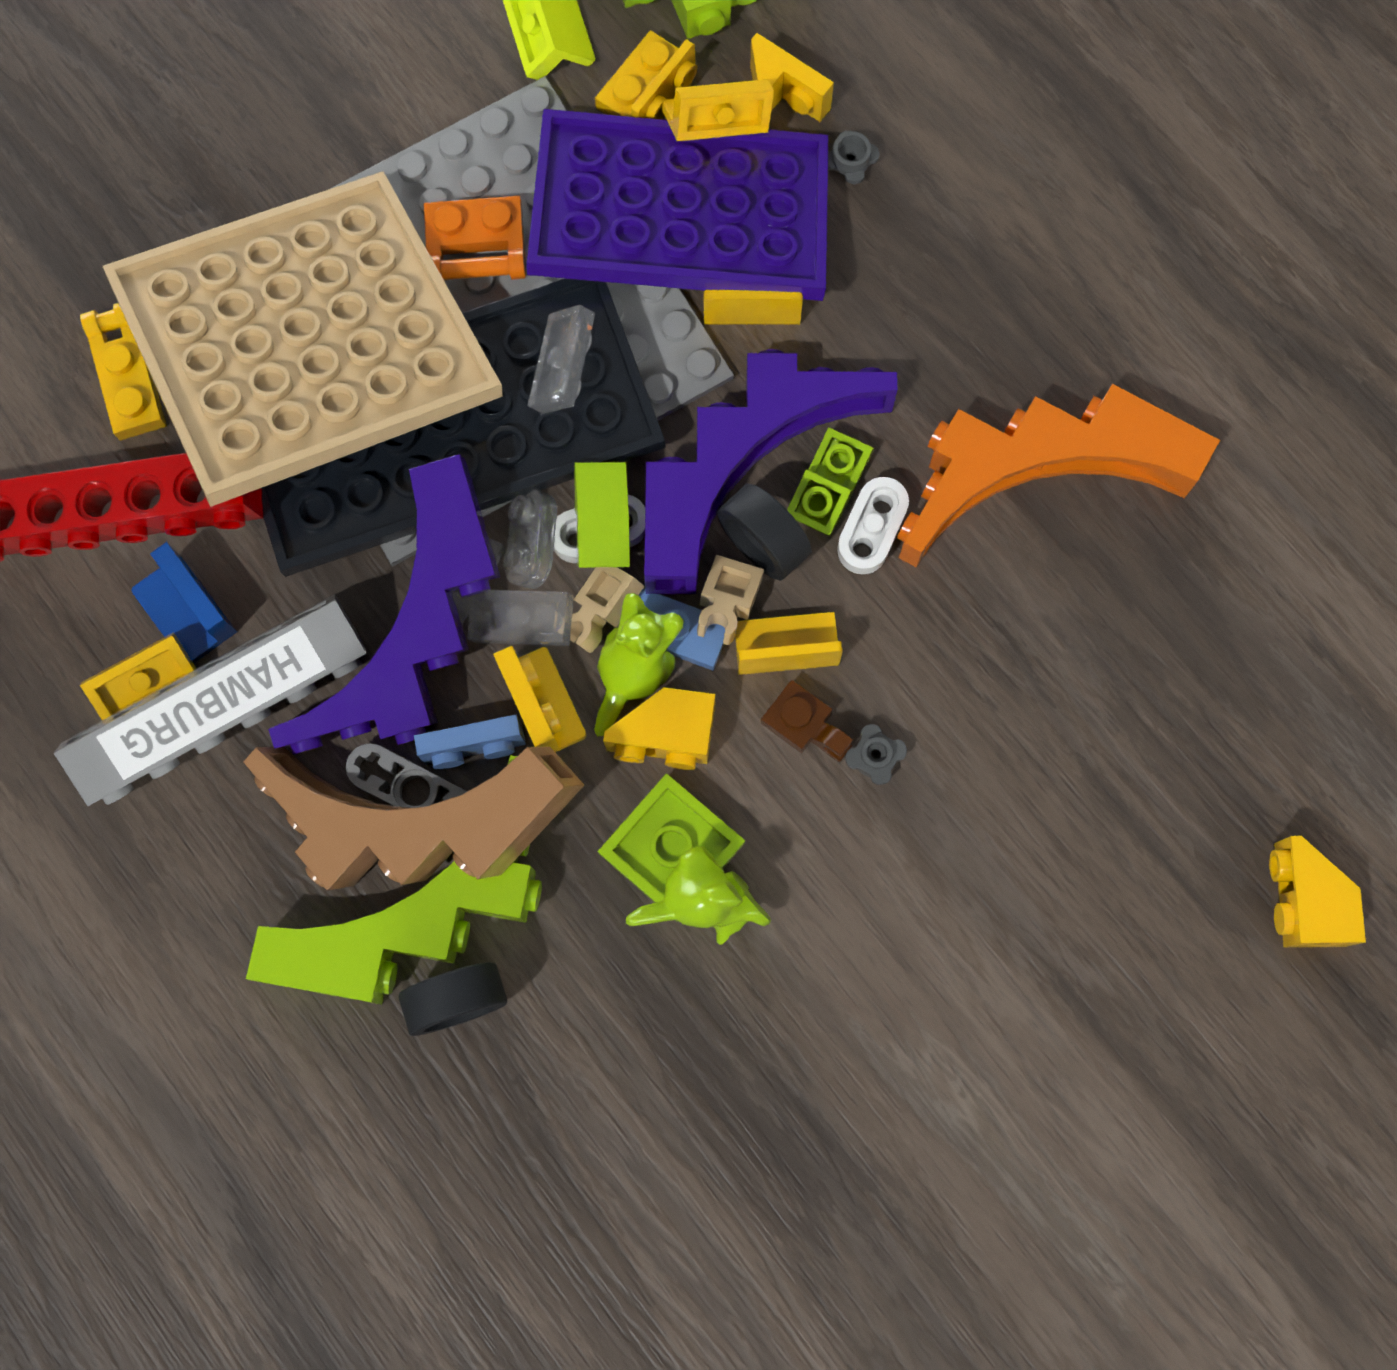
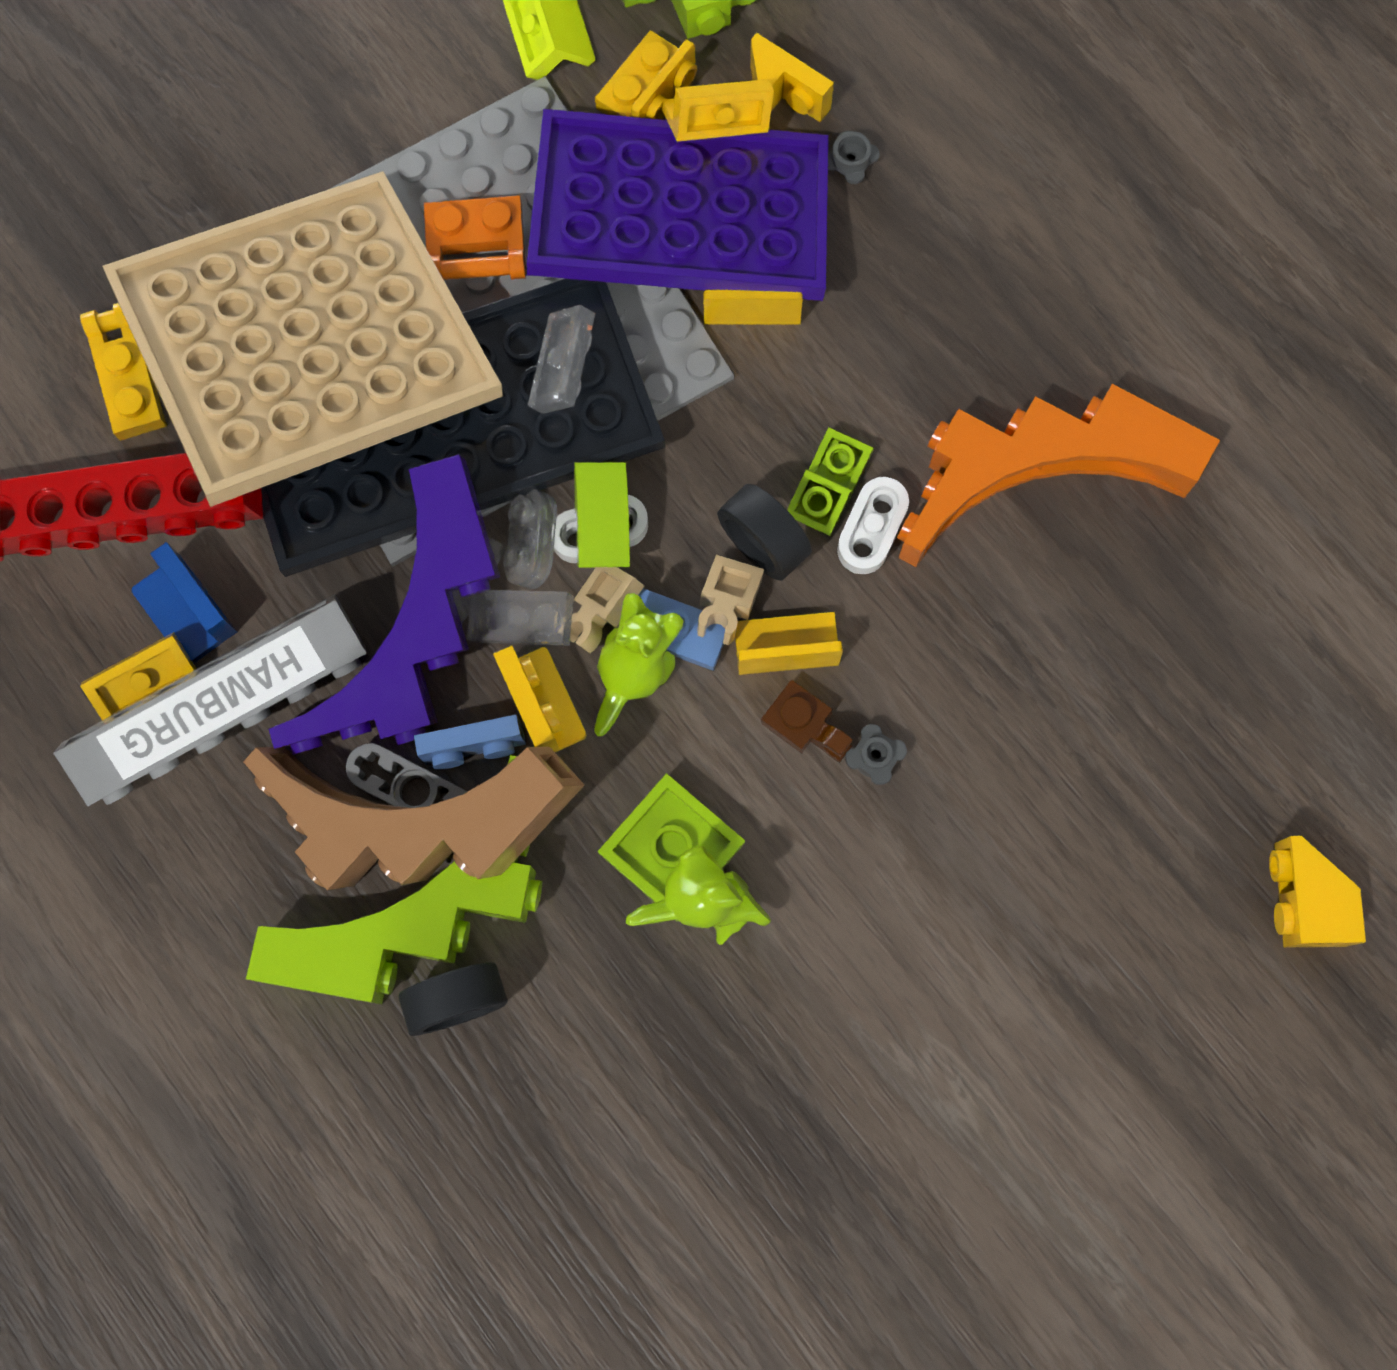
yellow slope [603,687,715,770] -> none
dark purple arch [644,349,898,594] -> none

